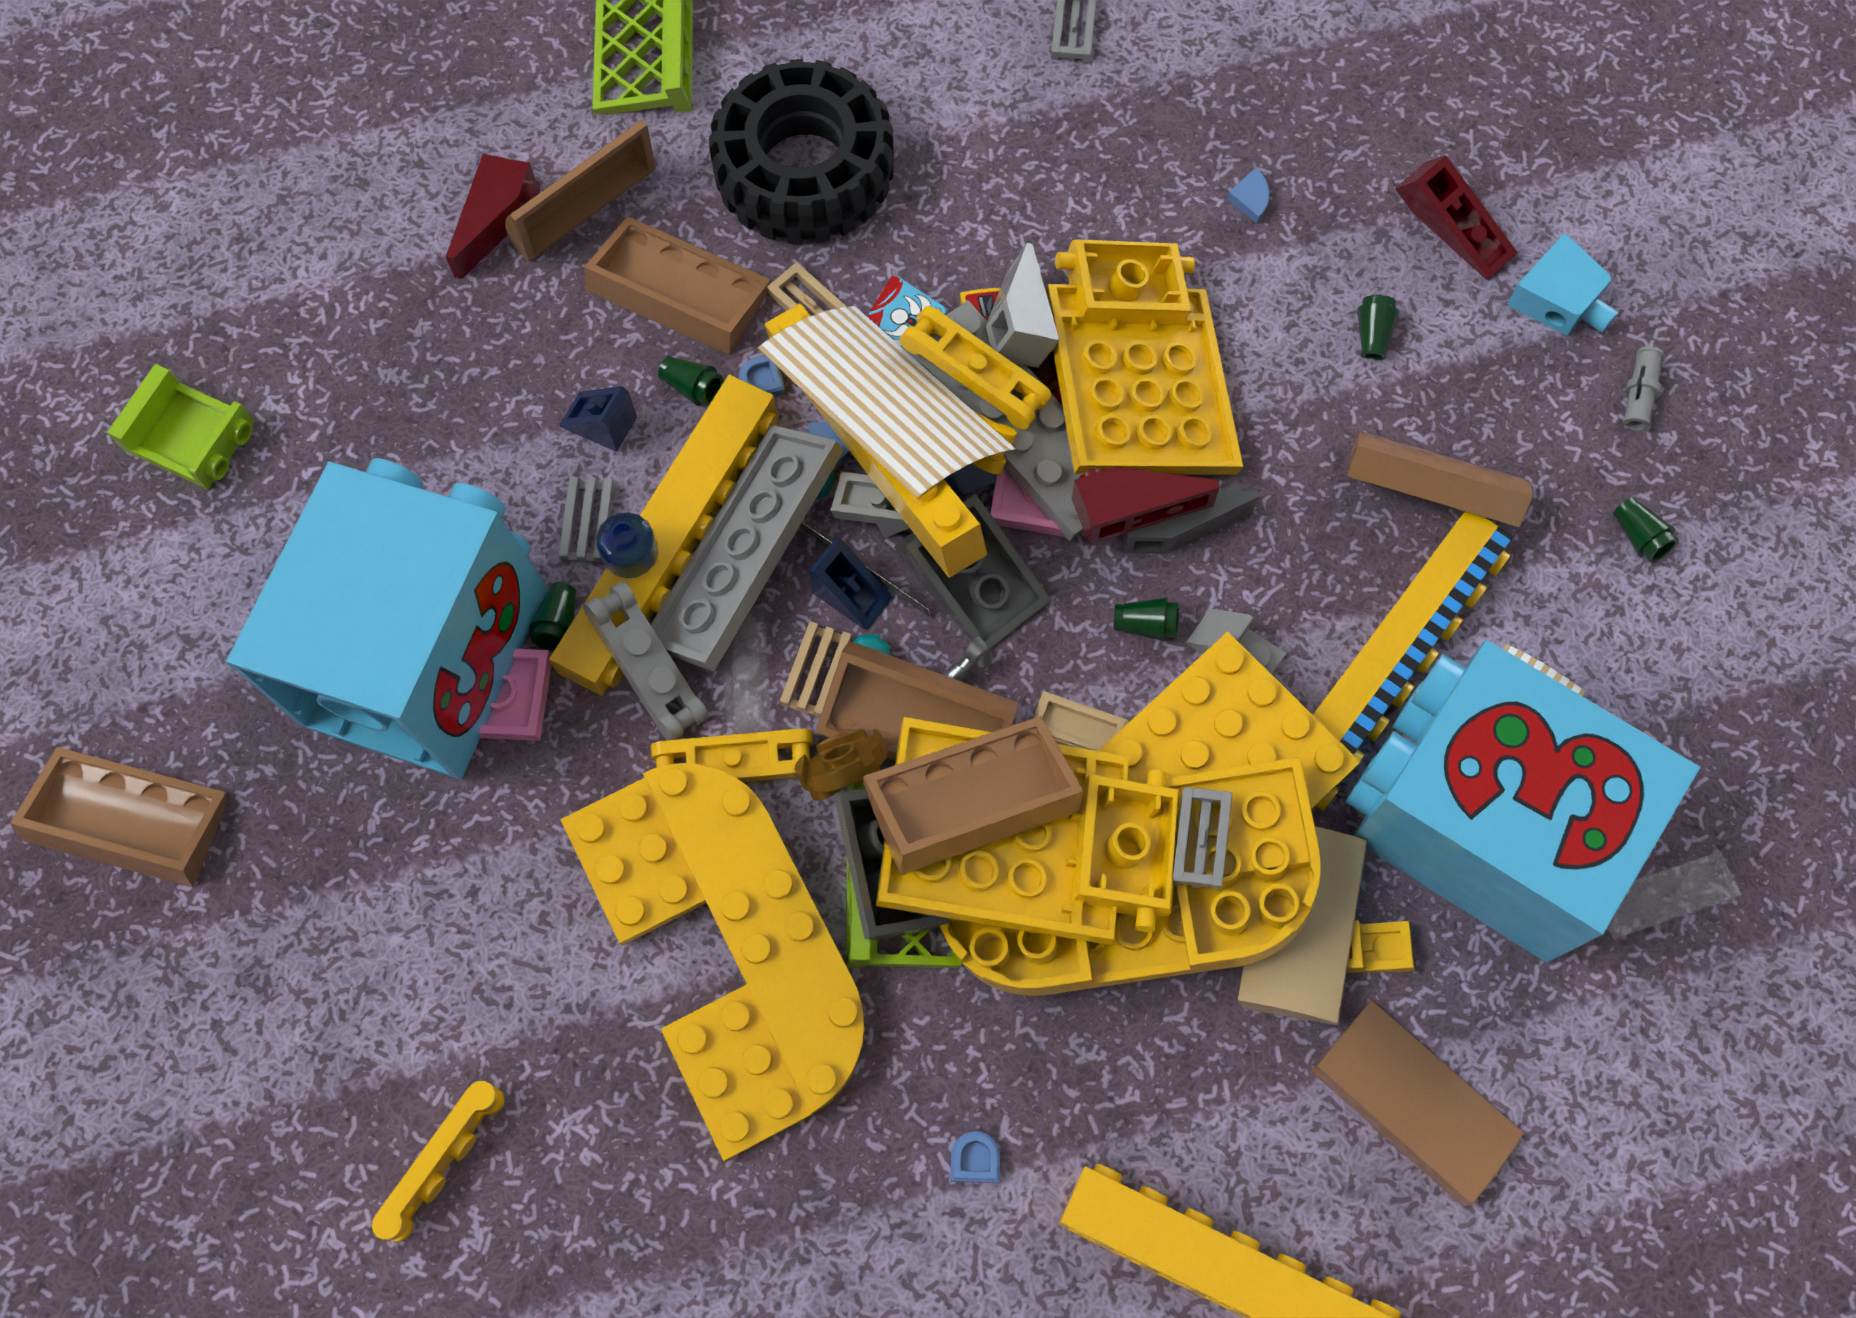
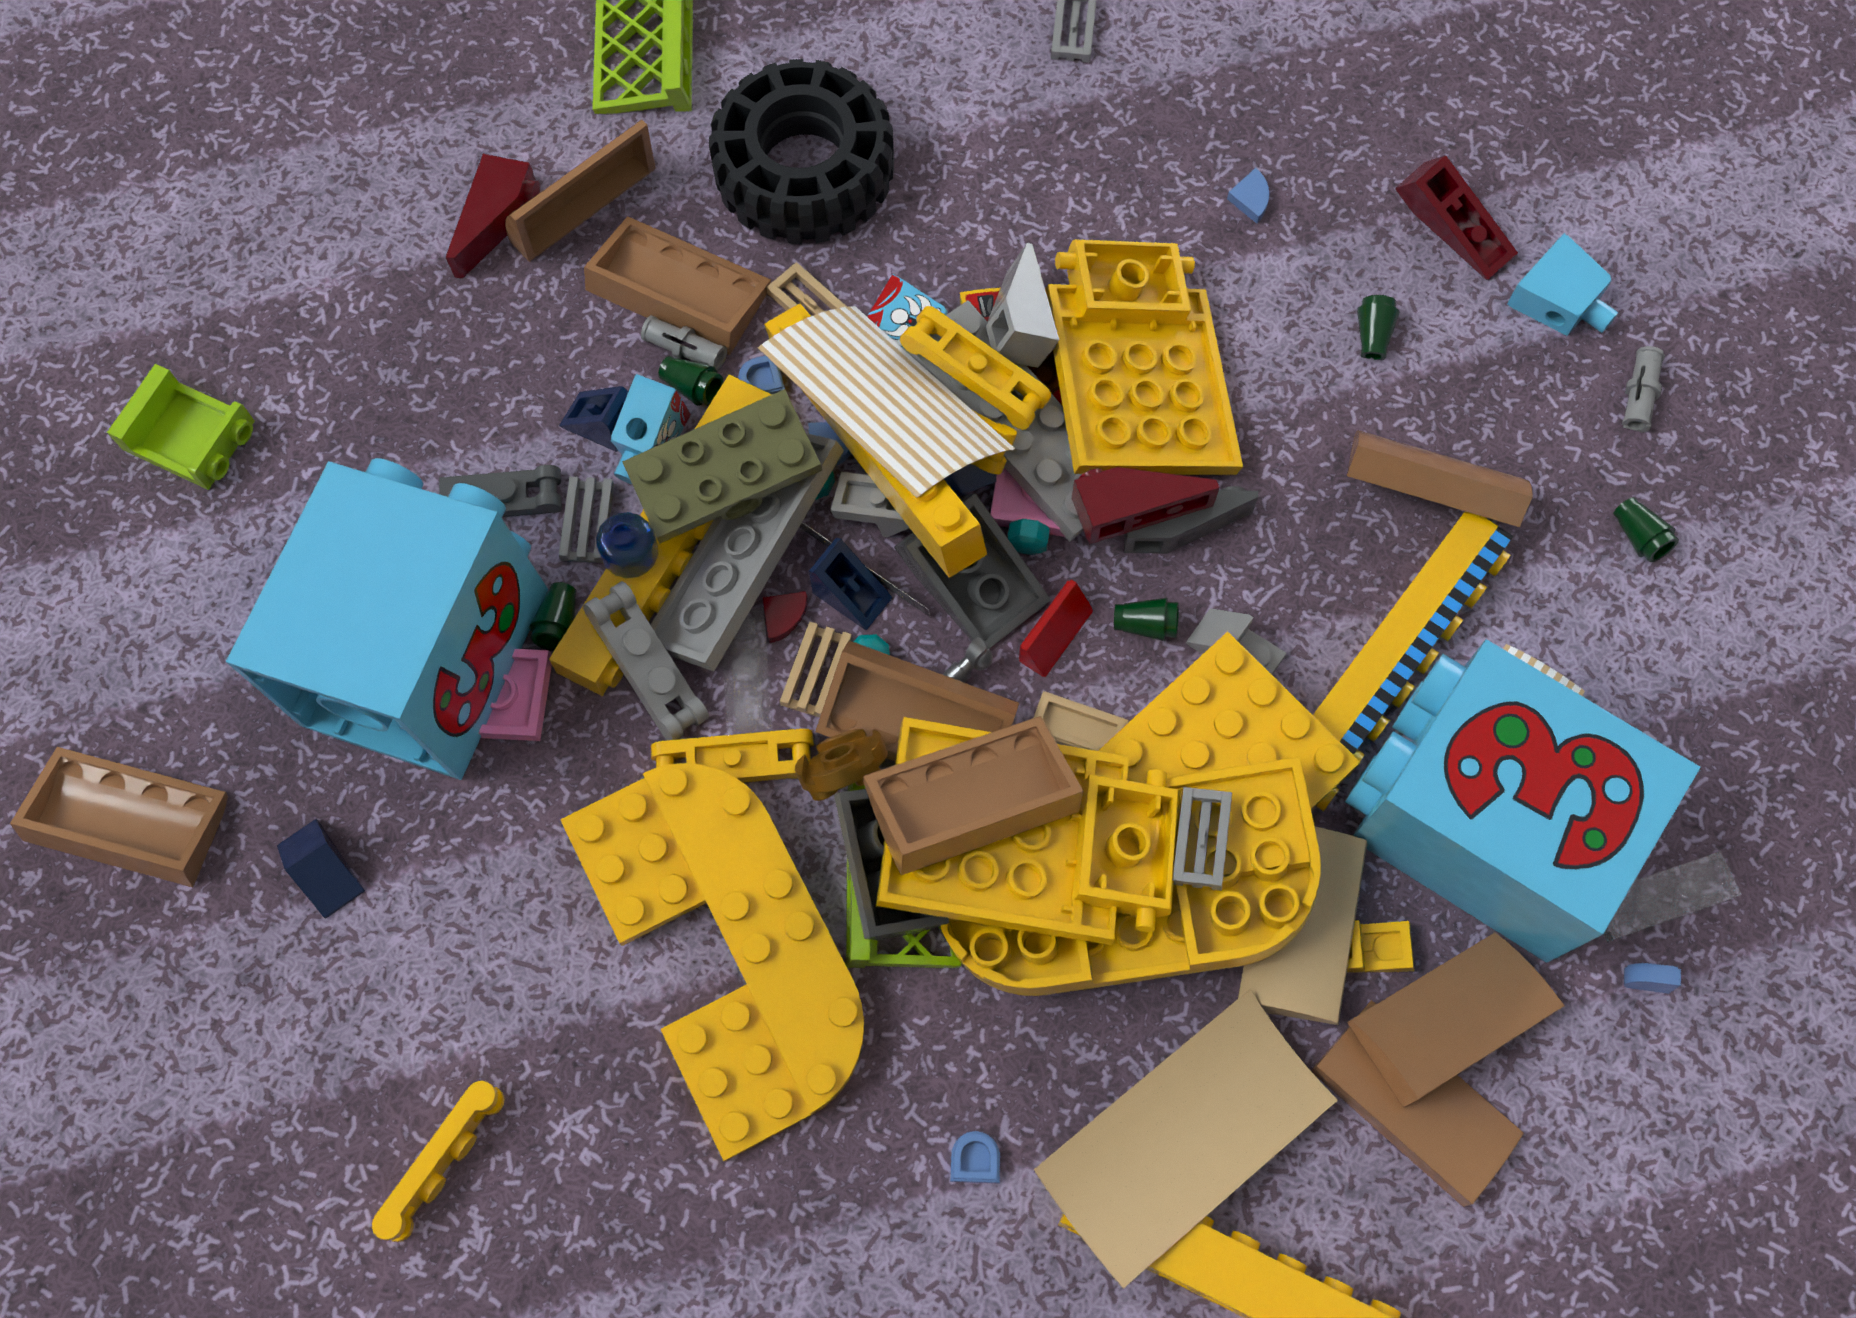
none -> dark blue slope [277,819,365,919]
none -> dark grey plate [439,465,562,517]
none -> medium azure torso [611,374,691,484]
none -> olive plate [622,389,822,543]
none -> light grey pin [641,315,727,371]
none -> dark red tile [763,591,807,643]
none -> teal tile [1007,519,1050,555]
none -> red slope [1019,579,1093,677]
none -> tan sticker [1033,989,1338,1289]
none -> medium nougat slope [1347,932,1564,1108]
none -> medium blue tile [1624,963,1681,994]

